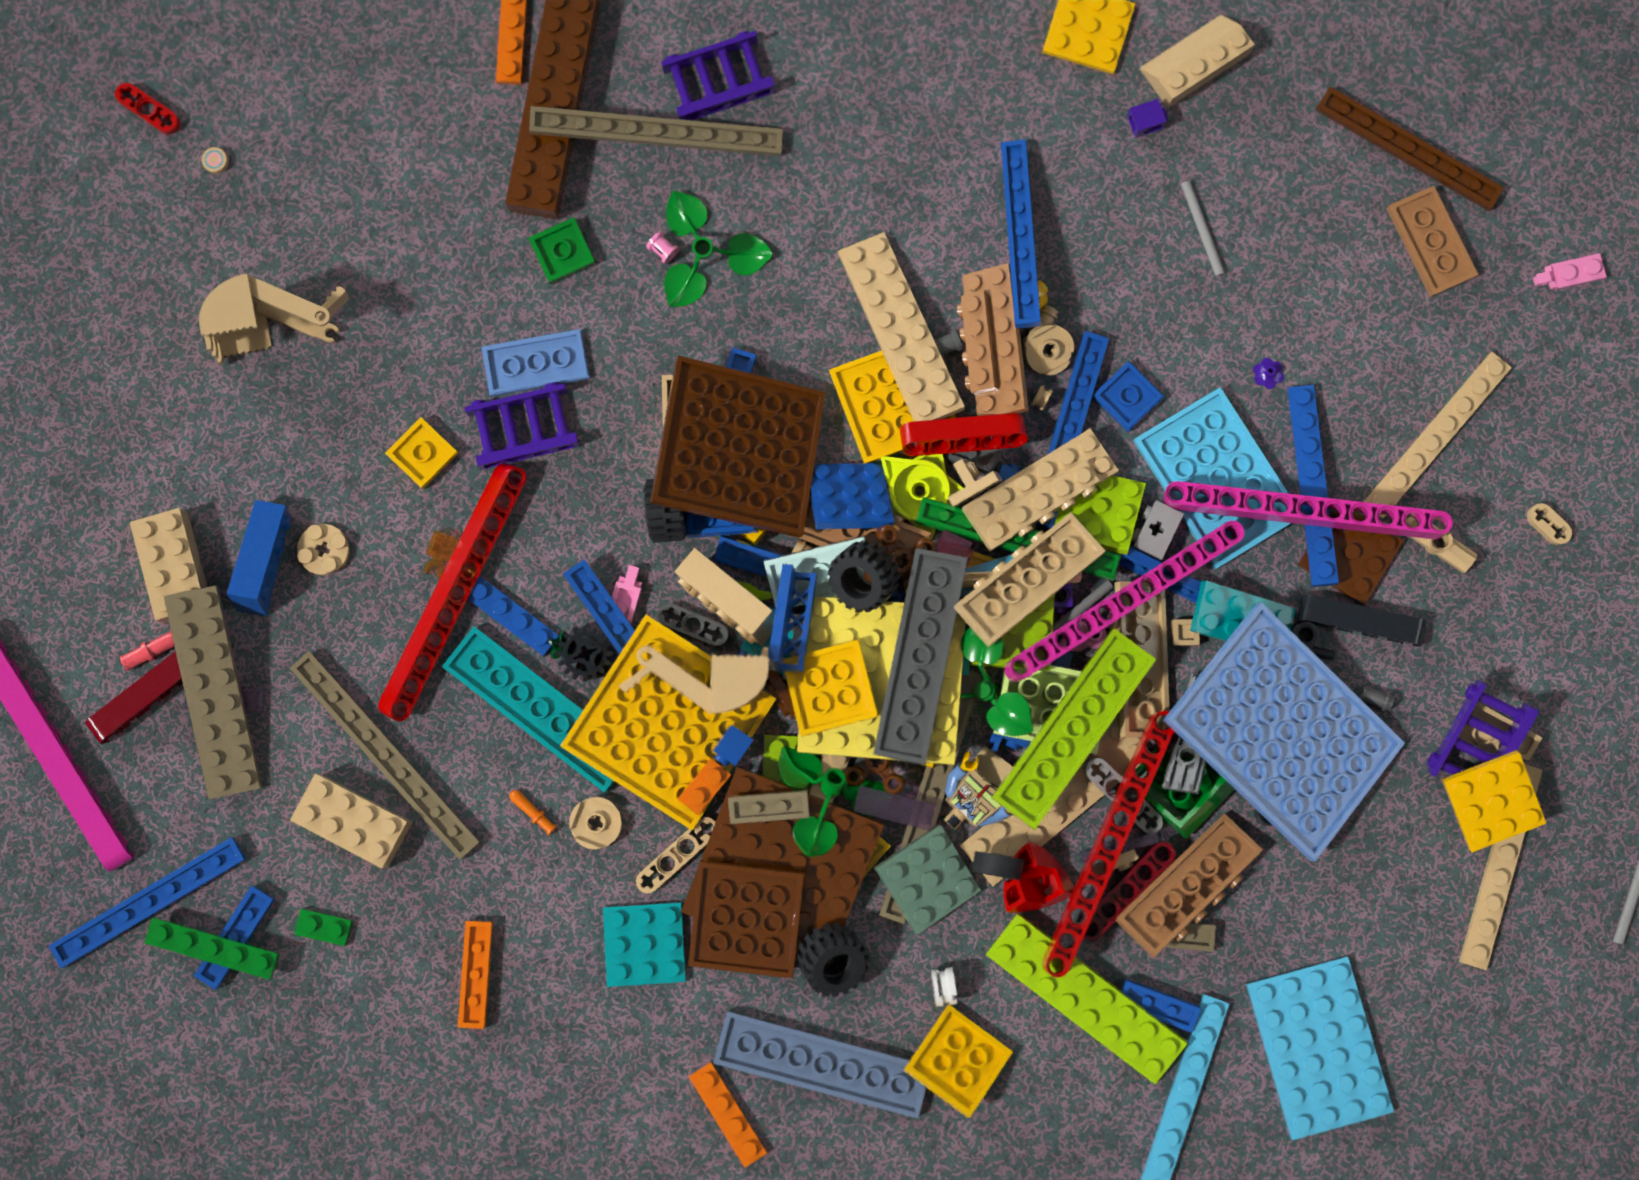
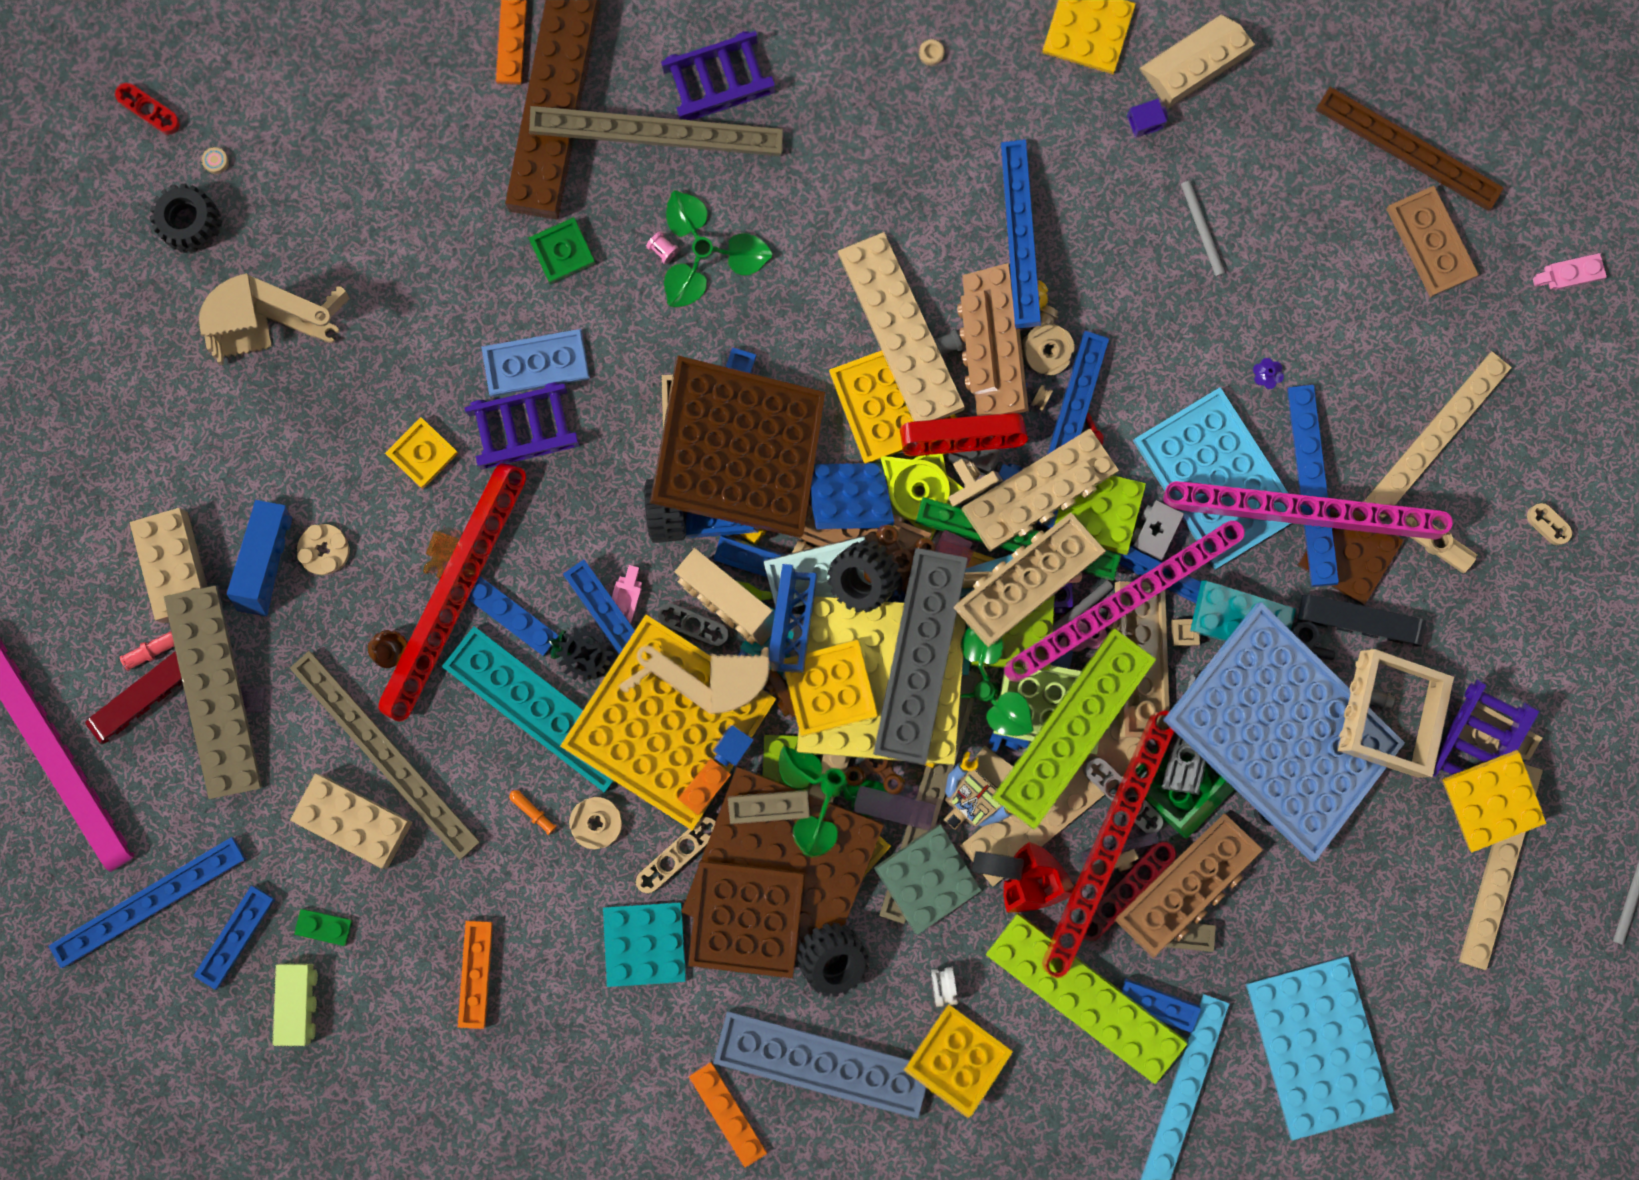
green plate [144,917,280,980] -> none
blue plate [1092,361,1164,432] -> none
none -> black tyre [150,184,221,253]
none -> yellowish green brick [273,964,318,1046]
none -> reddish brown hair [367,630,408,668]
none -> tan tile [919,39,944,66]
none -> red hand [1085,413,1104,445]
none -> tan window [1338,649,1454,778]

